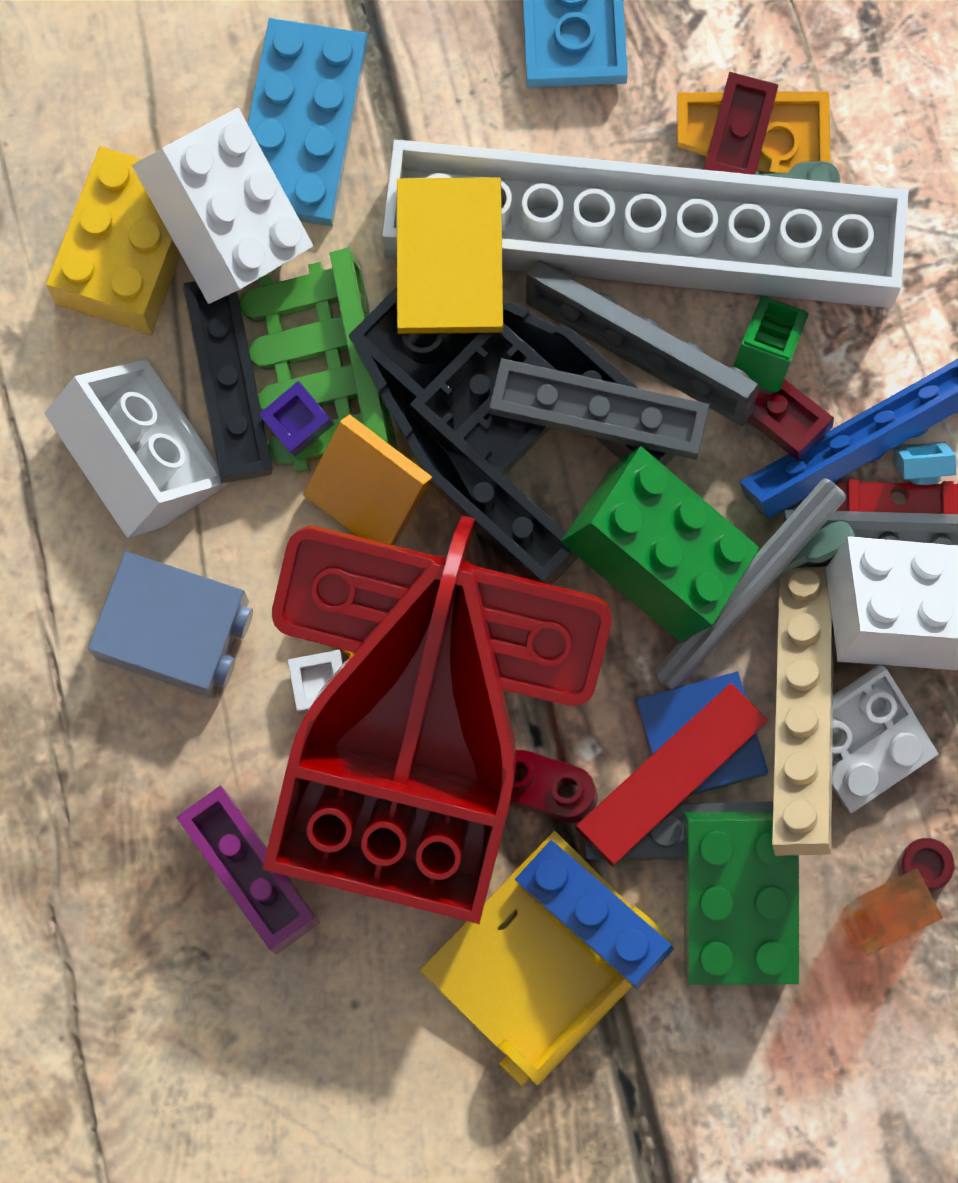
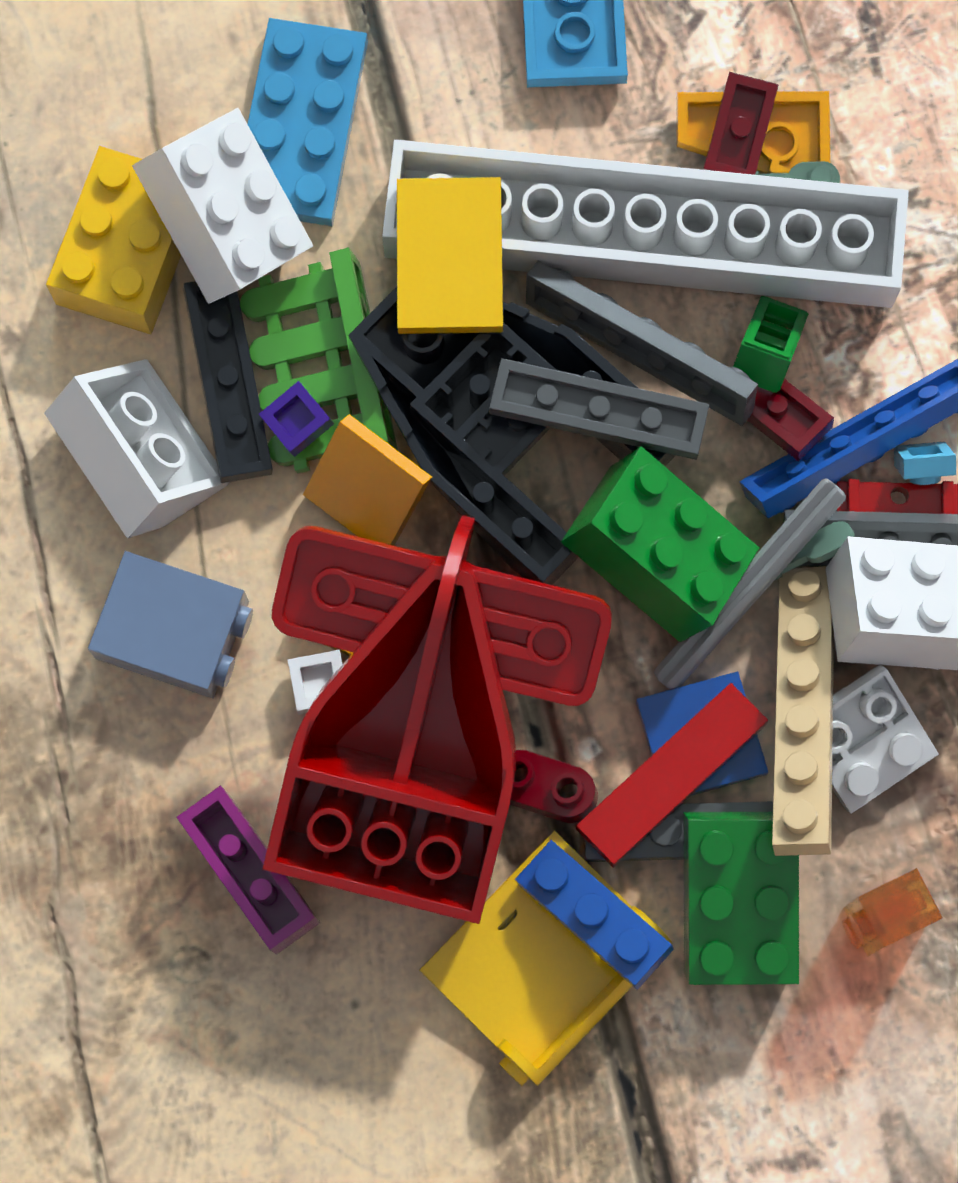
dark red tile [898,838,955,893] -> none

